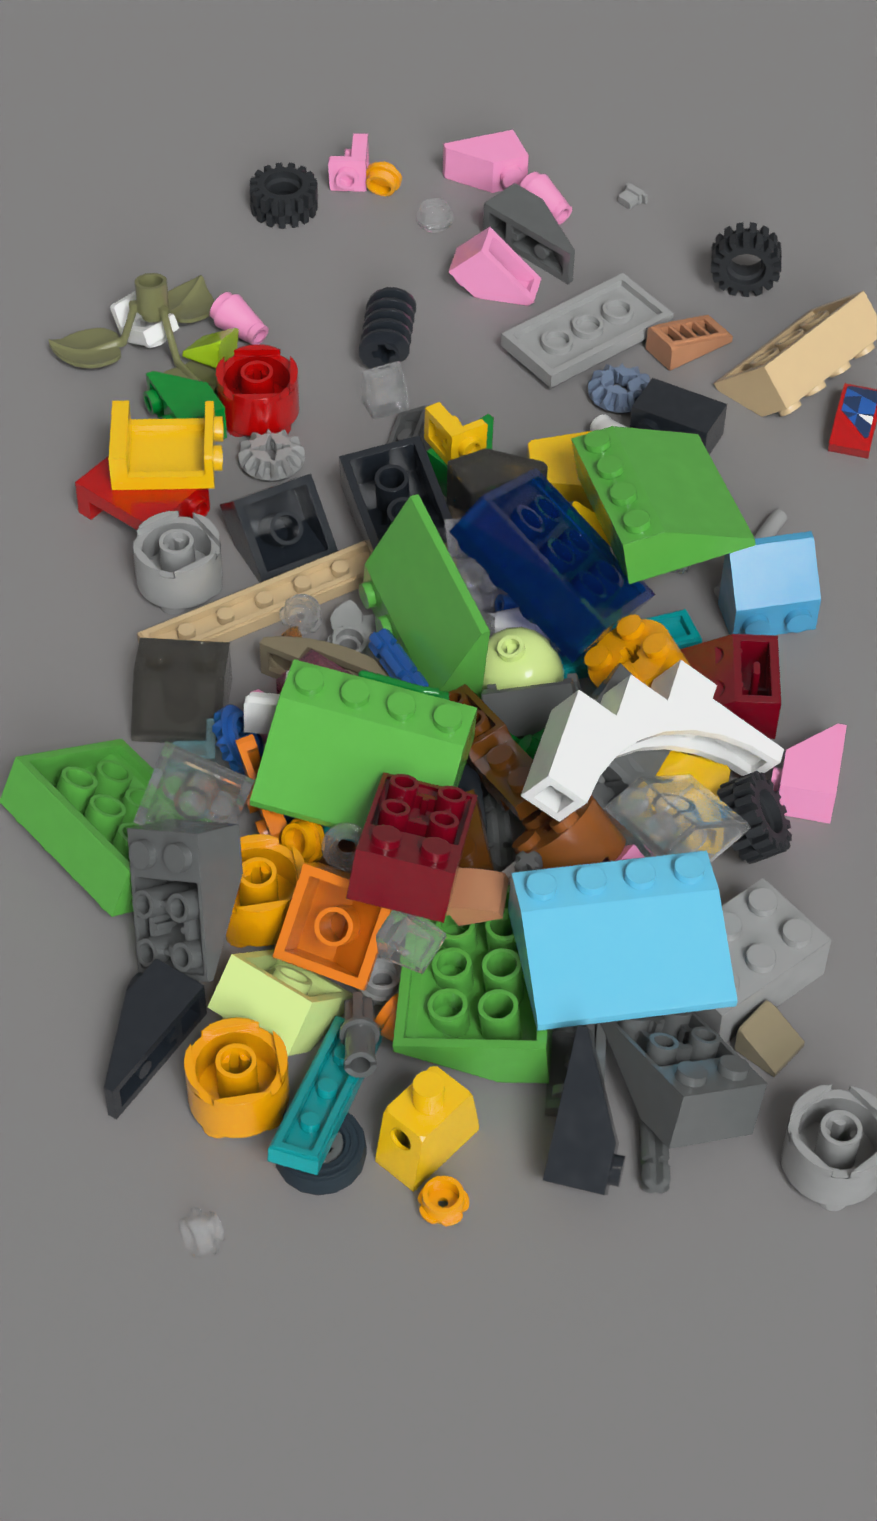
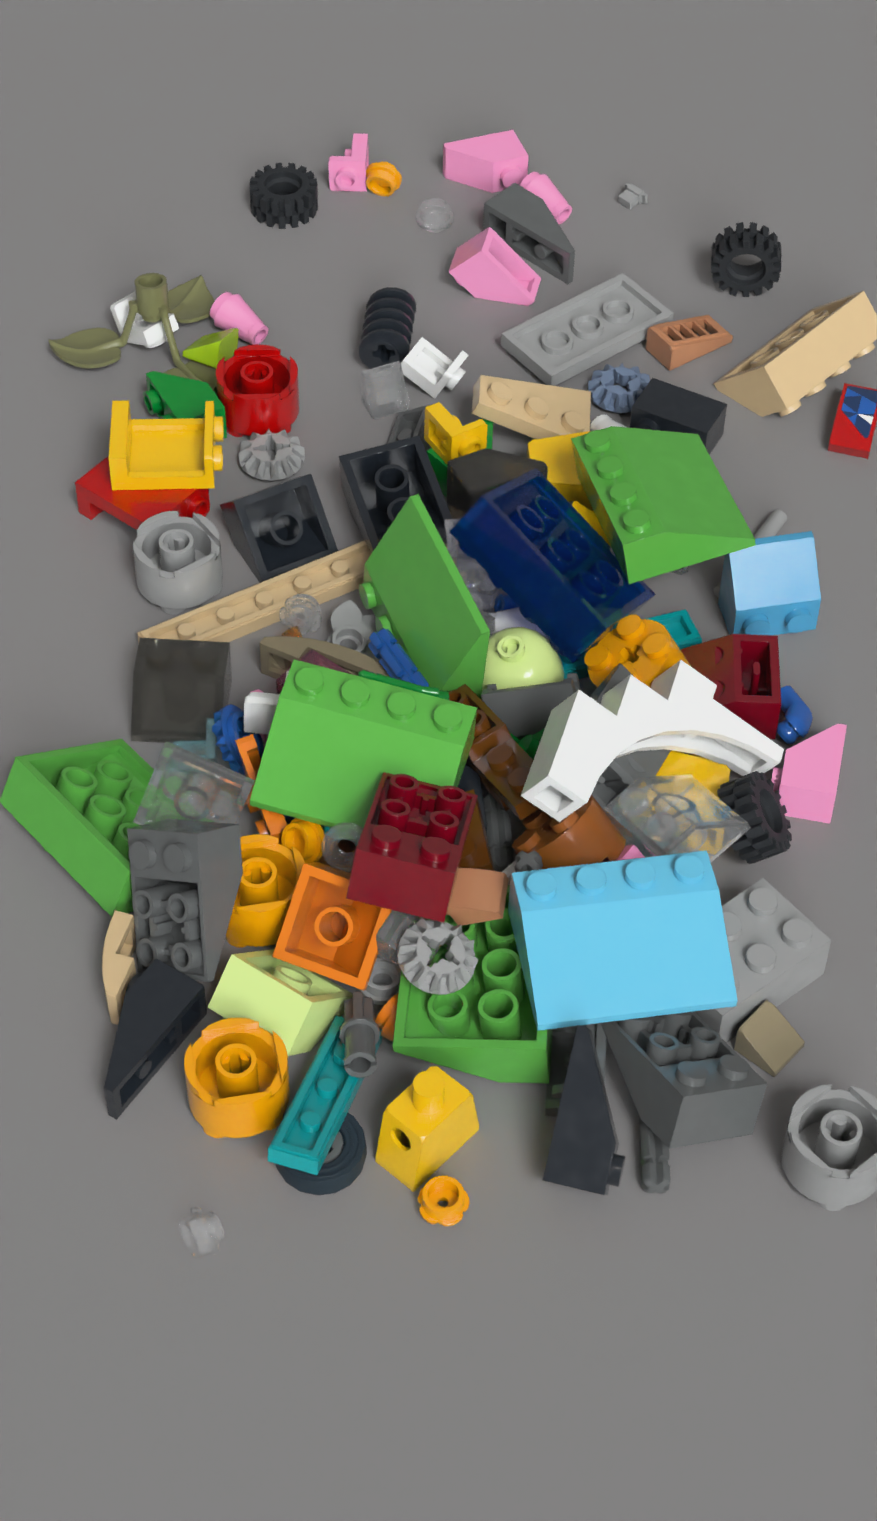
none -> tan slope [102,910,136,1025]
none -> white bracket [397,337,469,399]
none -> light grey gear [397,917,478,995]
none -> tan wing [472,375,591,439]
none -> blue arm [776,685,813,744]

